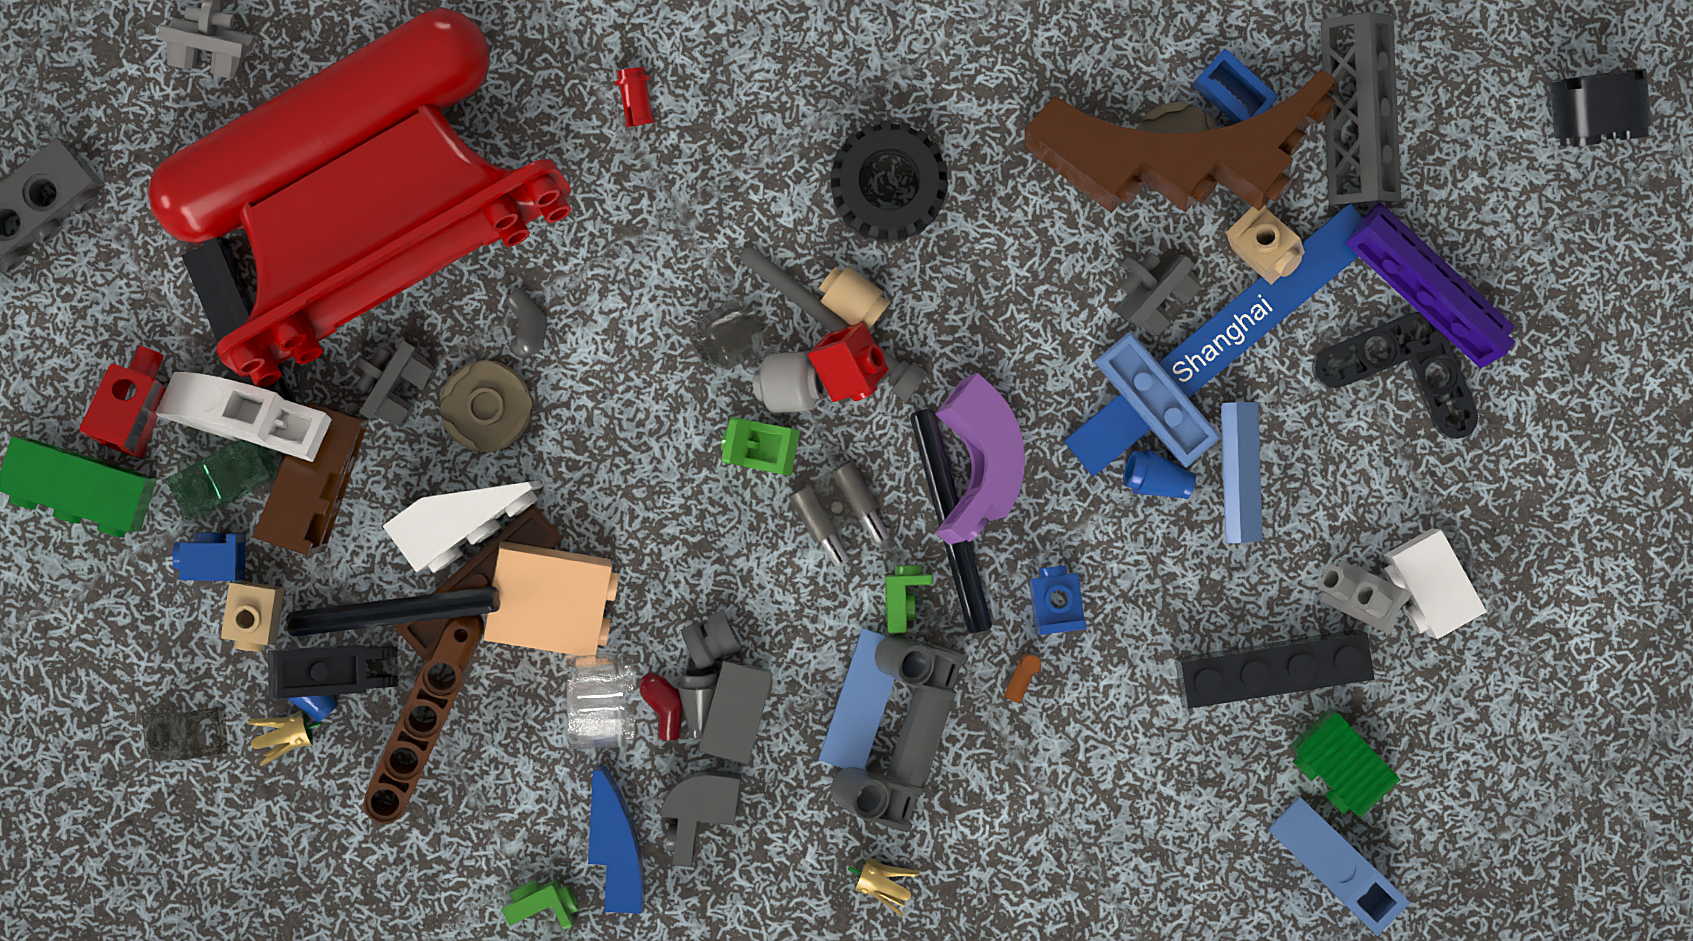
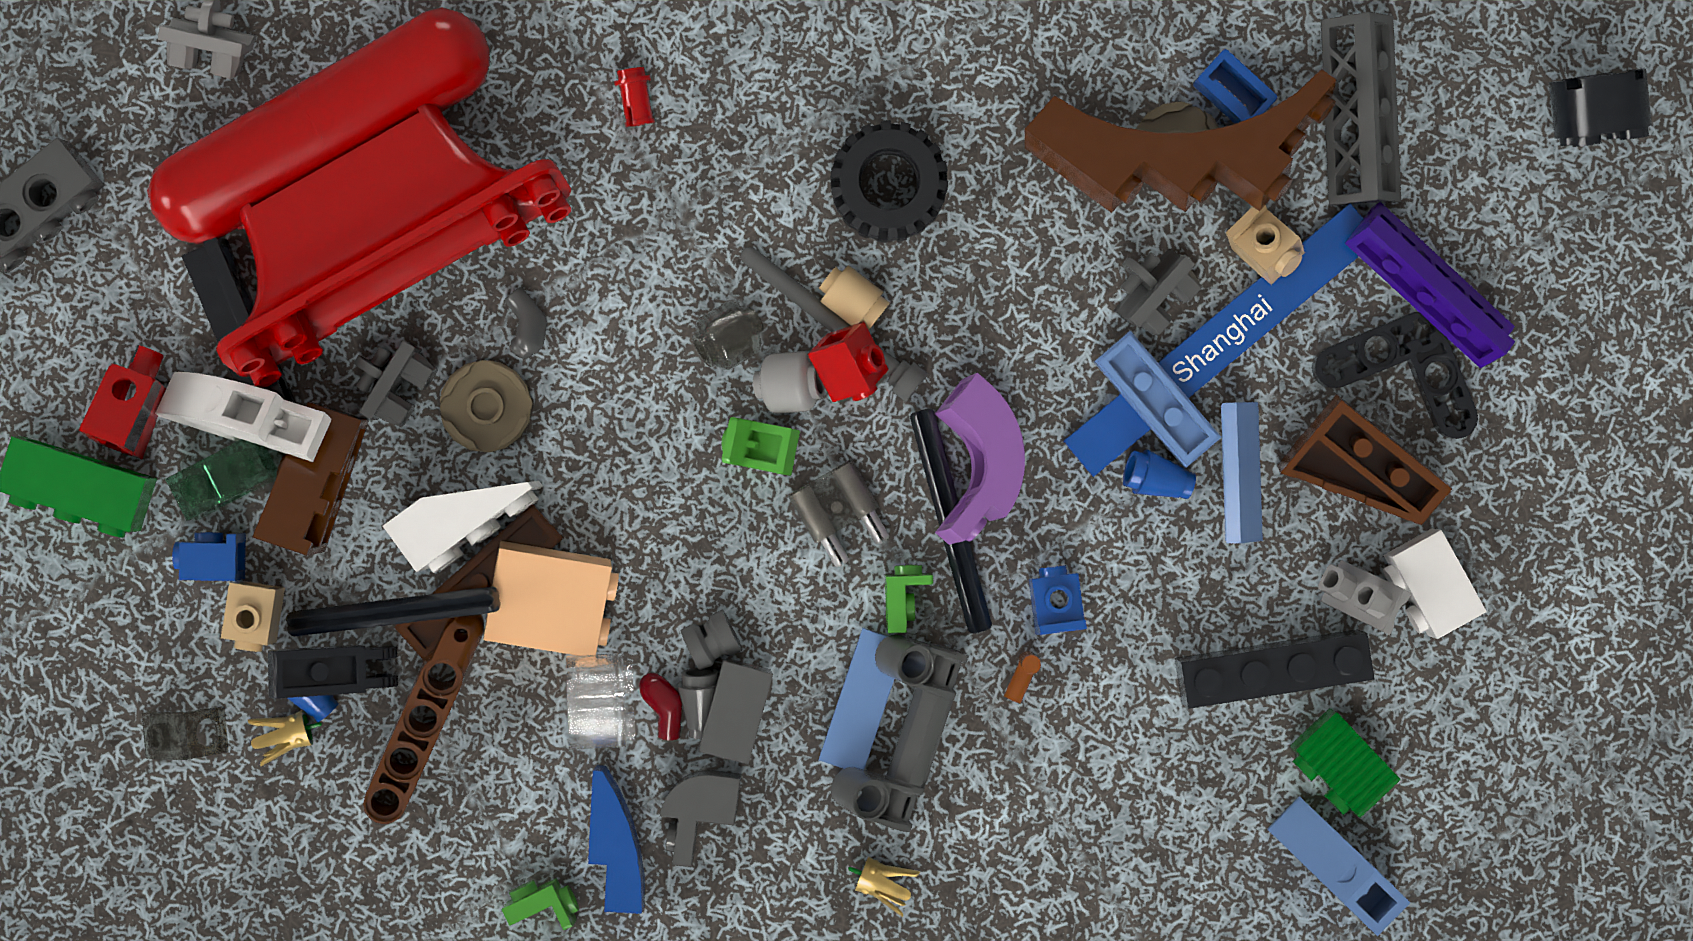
none -> reddish brown wedge [1277,394,1452,525]

